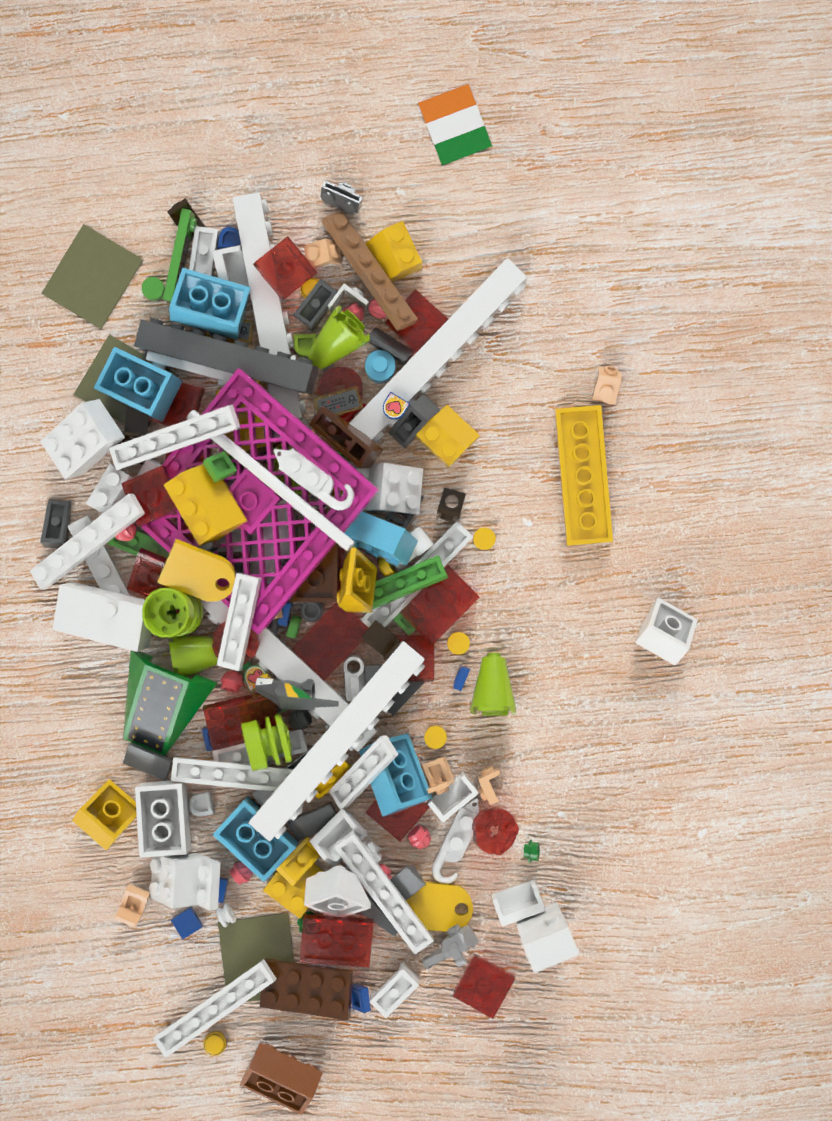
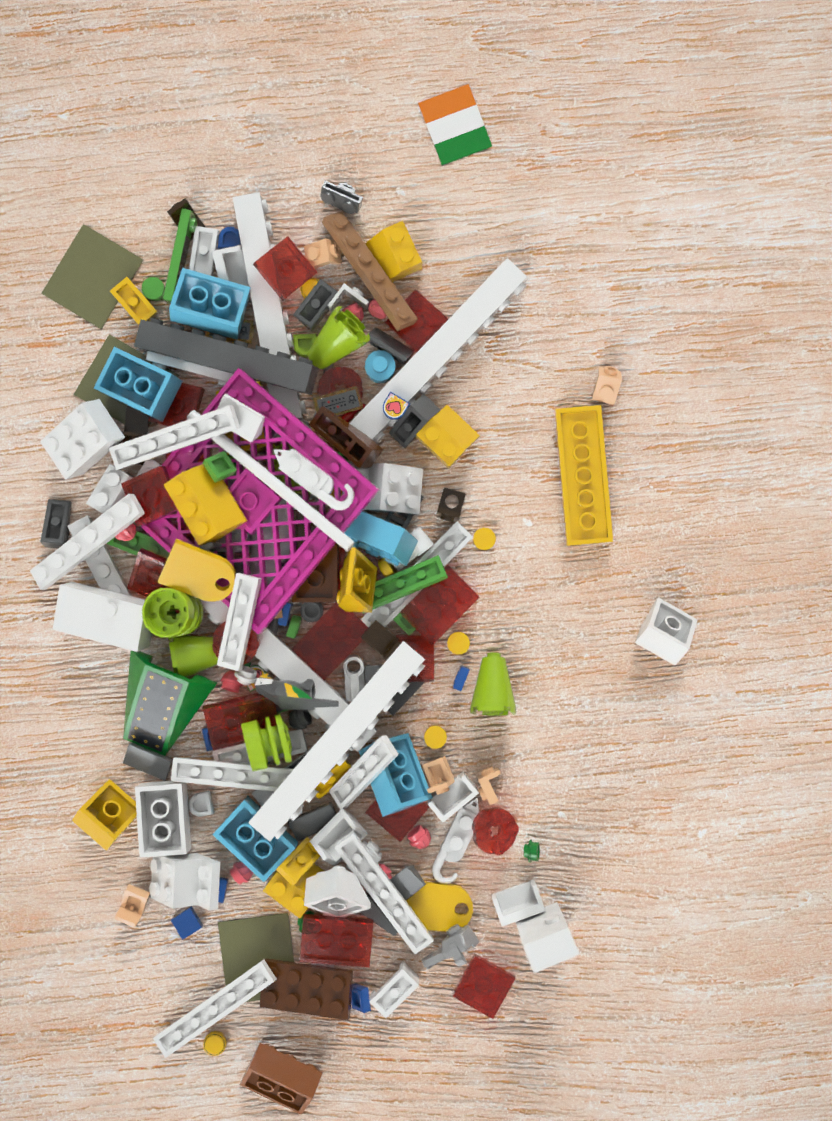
white bush [216,903,236,928] -> none
none -> yellow plate [110,277,158,325]
none -> white slope [217,394,265,442]
none -> white plate [234,666,257,685]

